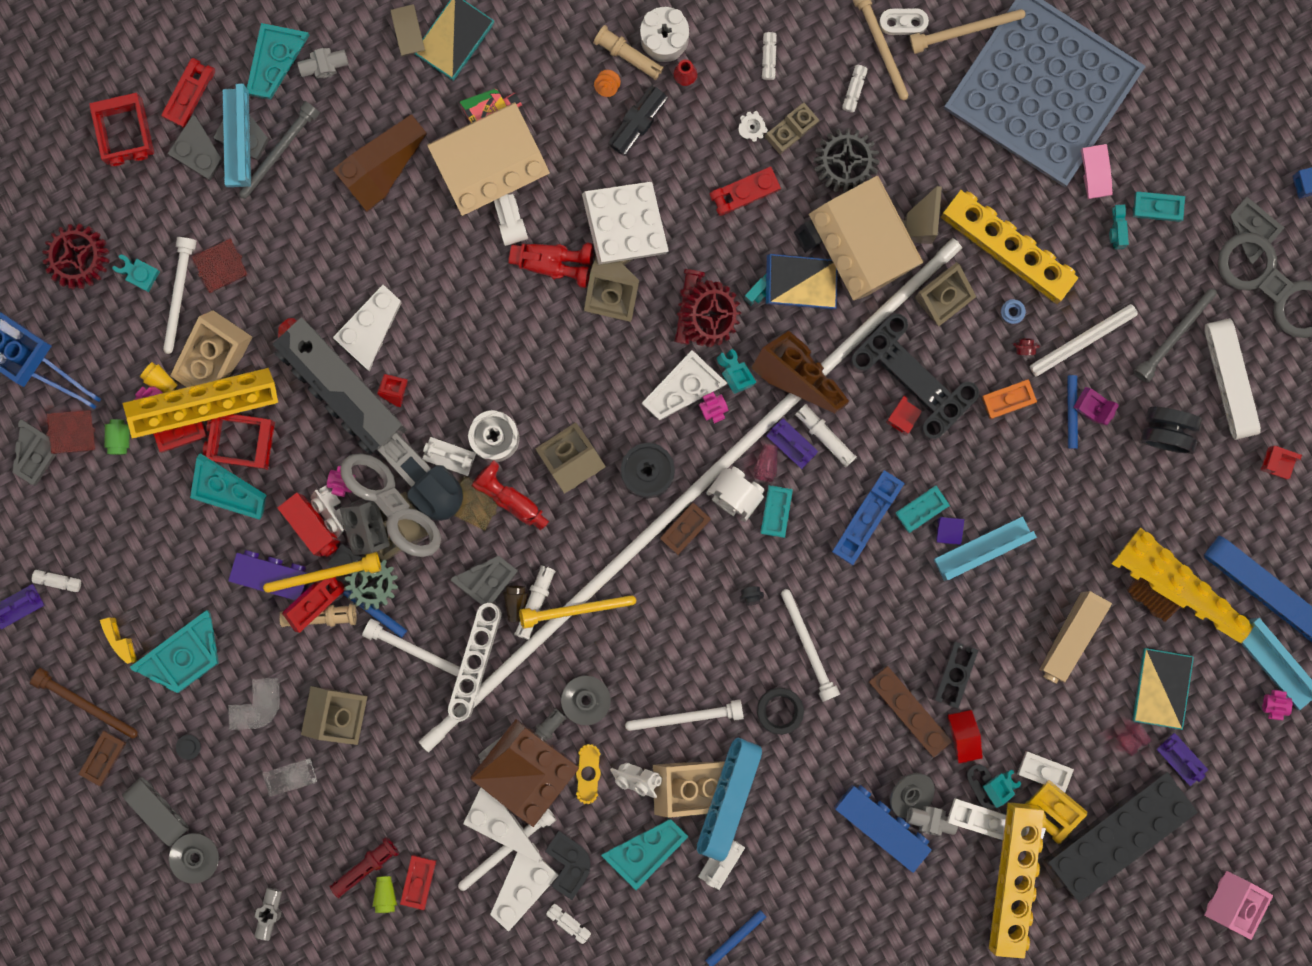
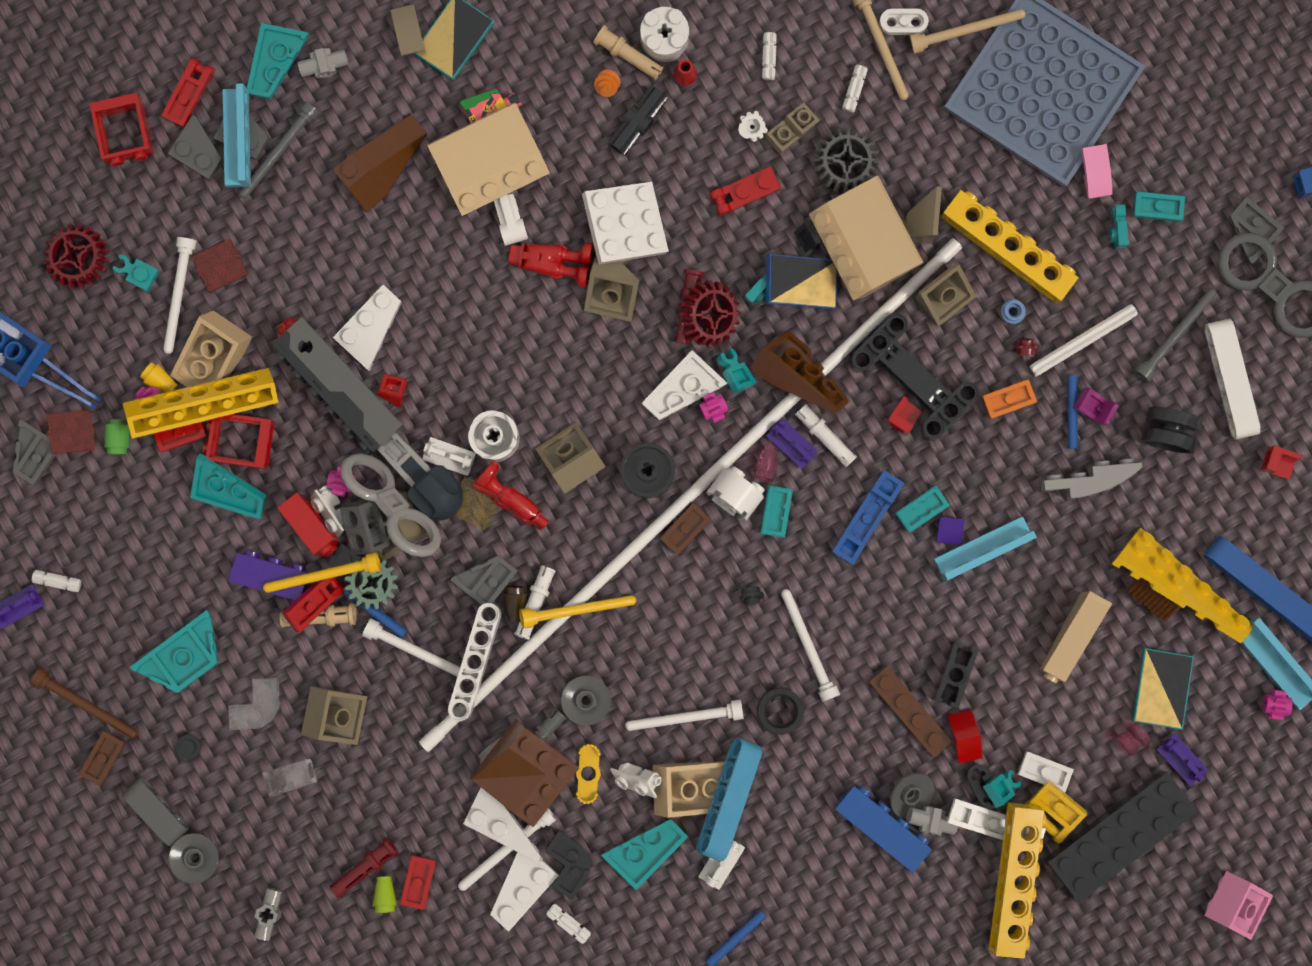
yellow slope [100,617,137,664] -> none
none -> light grey slope [1040,459,1142,500]

